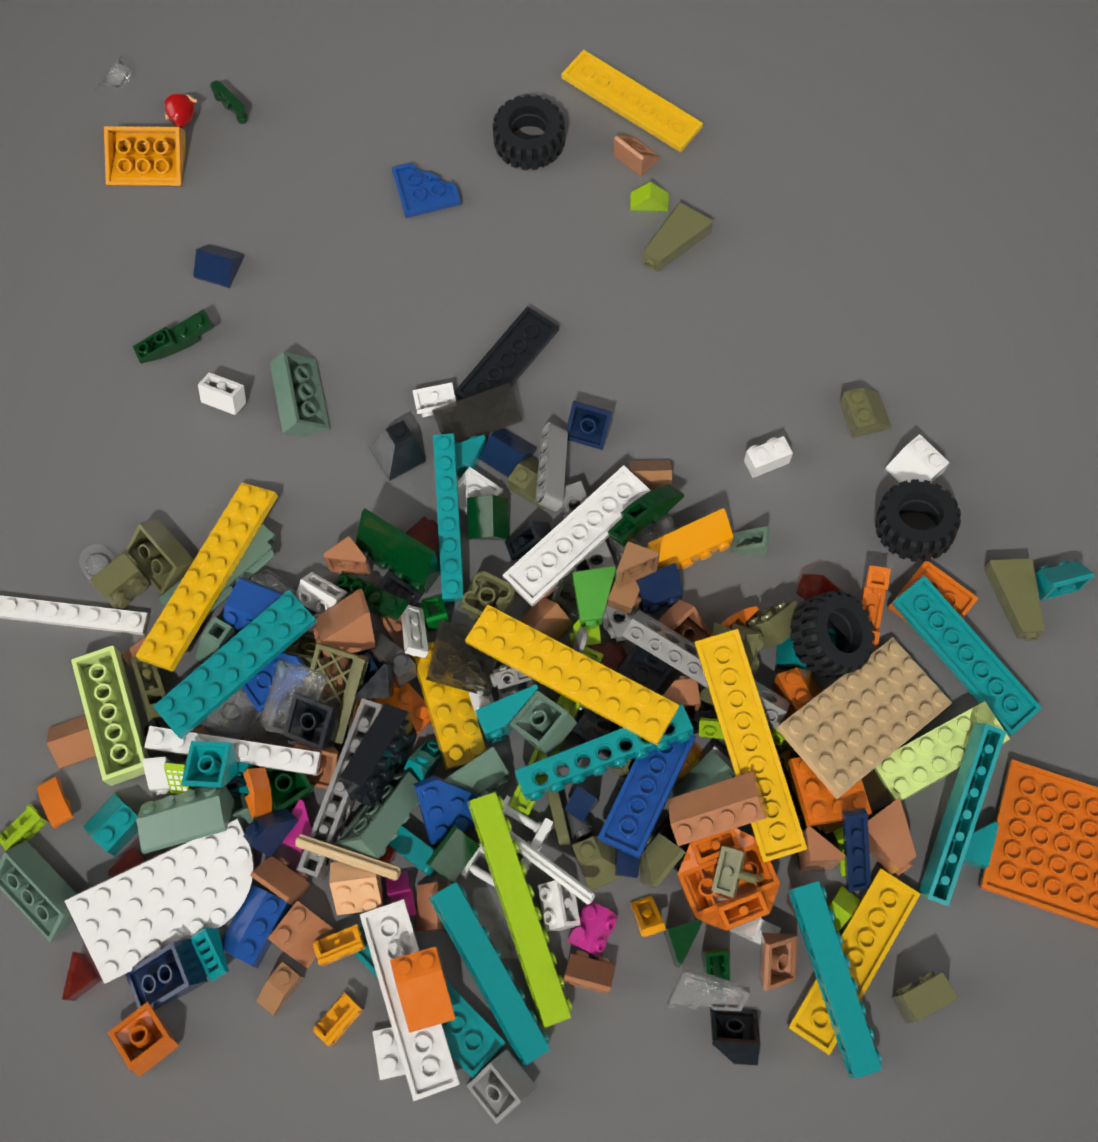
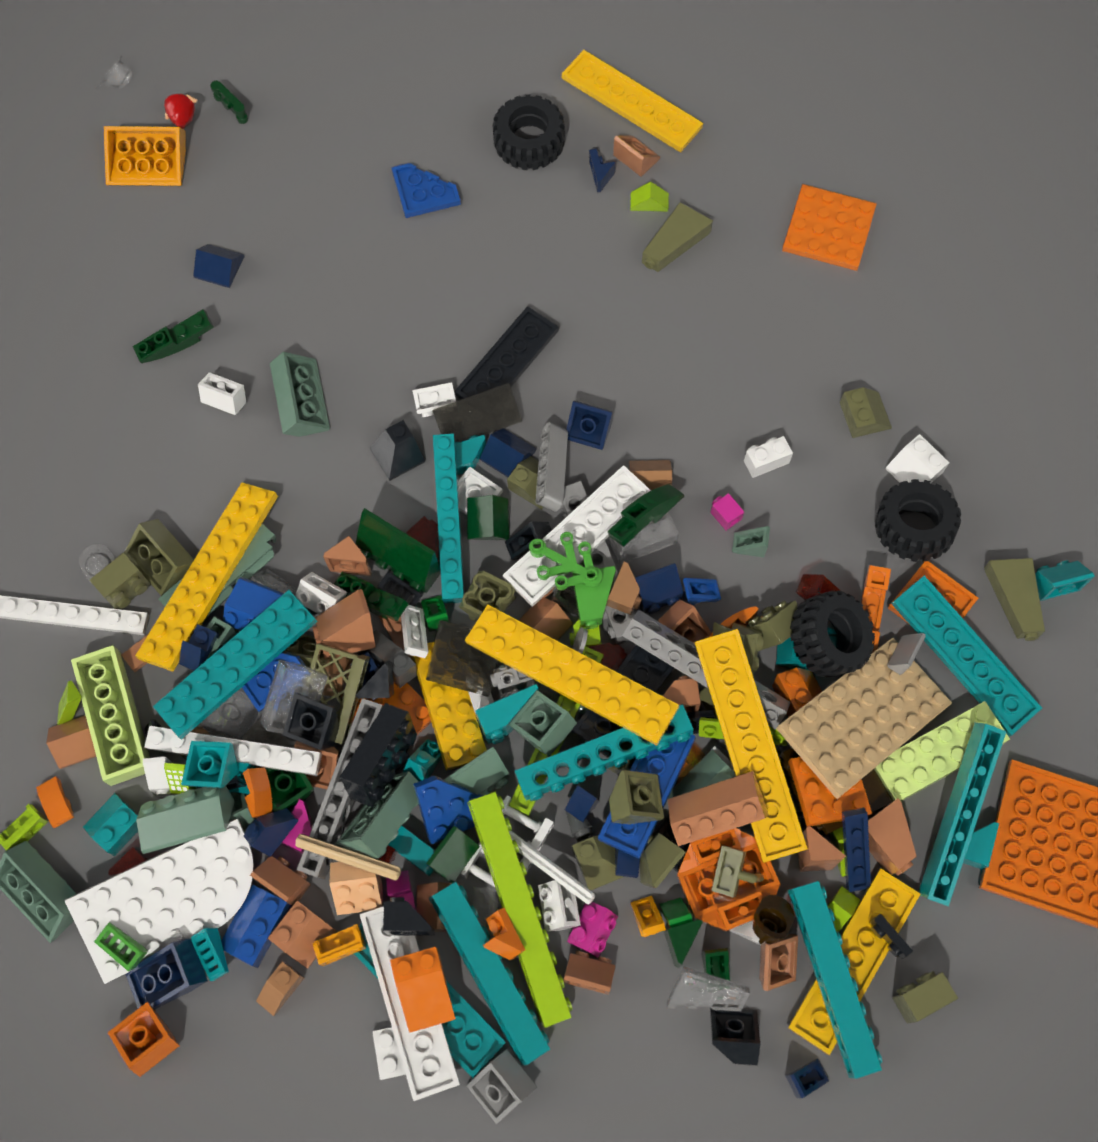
clear red slope [62,952,102,1001] -> none
olive slope [130,657,166,723] -> none
light orange hinge [312,992,363,1047] -> none
olive beam [547,791,570,847] -> none
medium nougat slope [616,542,659,588] -> none
light orange slope [647,508,733,570] -> none
none -> lime slope [57,680,82,725]
none -> bright green slope [94,923,148,972]
none -> dark blue slope [179,624,219,671]
none -> black slope [383,897,435,936]
none -> orange slope [483,908,525,960]
none -> bright green plant [529,532,603,590]
none -> dark blue slope [589,148,616,192]
none -> olive slope [609,770,664,824]
none -> green tile [659,897,693,928]
none -> blue slope [683,578,721,606]
none -> dark pink brick [710,493,744,531]
none -> dark brown piece [752,895,795,944]
none -> orange plate [782,184,877,271]
none -> dark blue slope [785,1059,829,1098]
none -> black plate [869,914,913,959]
none -> light grey slope [887,633,926,675]

